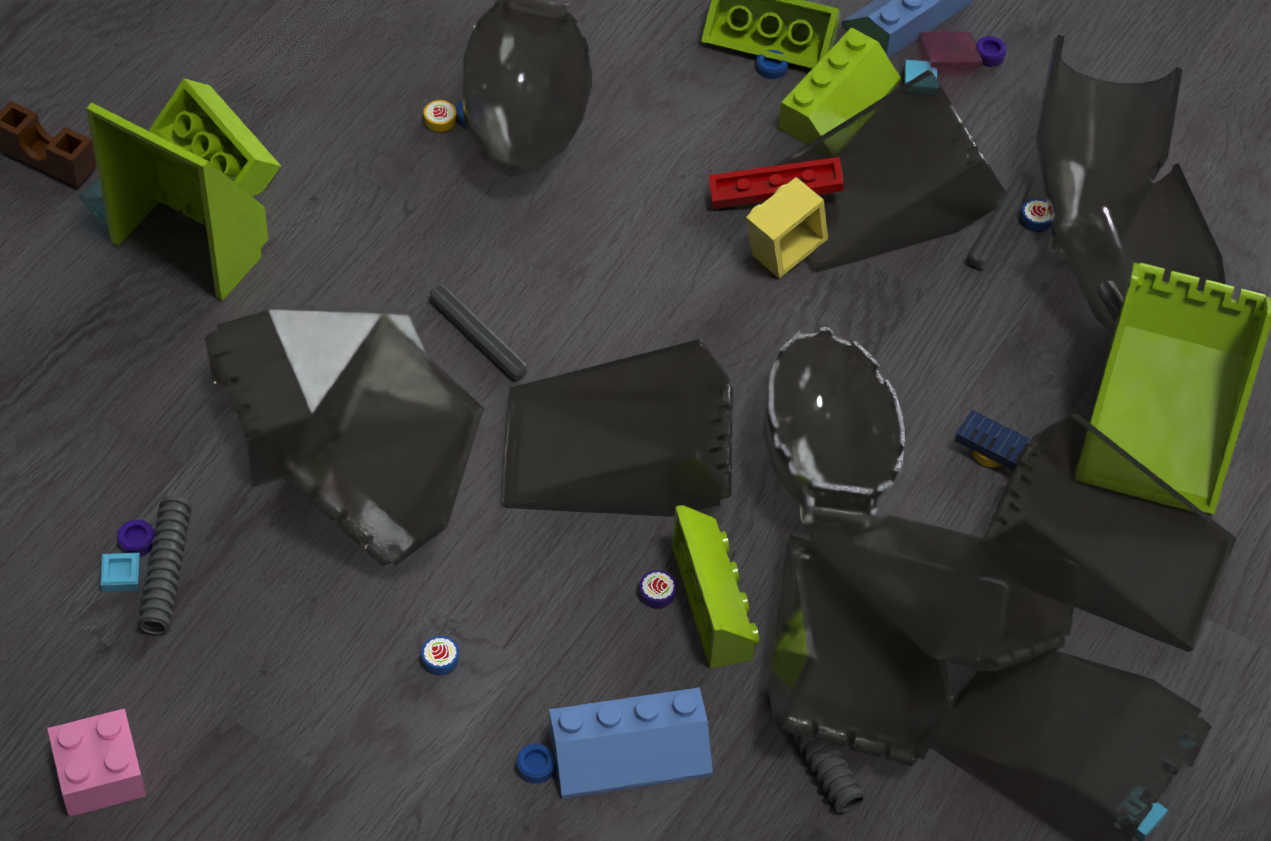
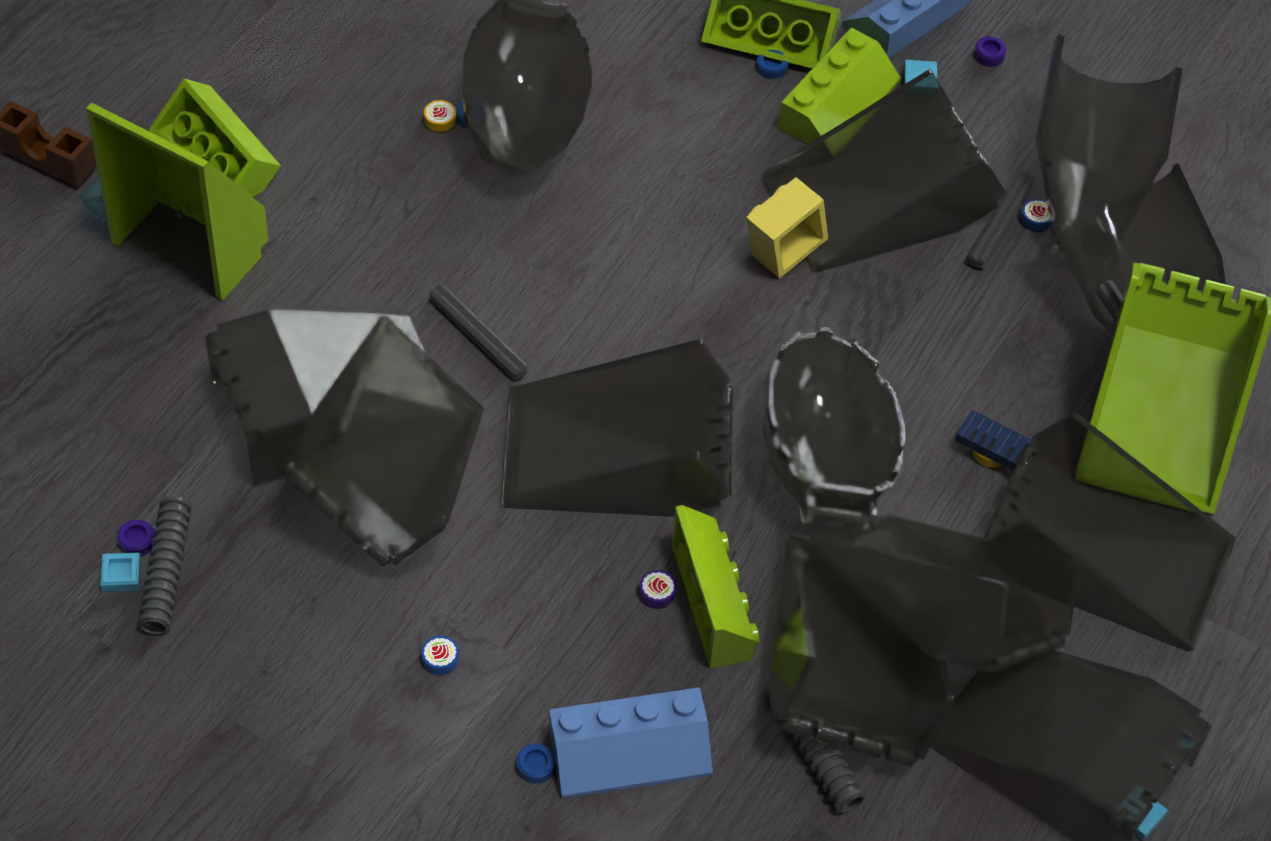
bright pink brick [47,708,146,817] -> none
red plate [709,157,844,209] -> none
clear pink piece [919,30,983,69] -> none

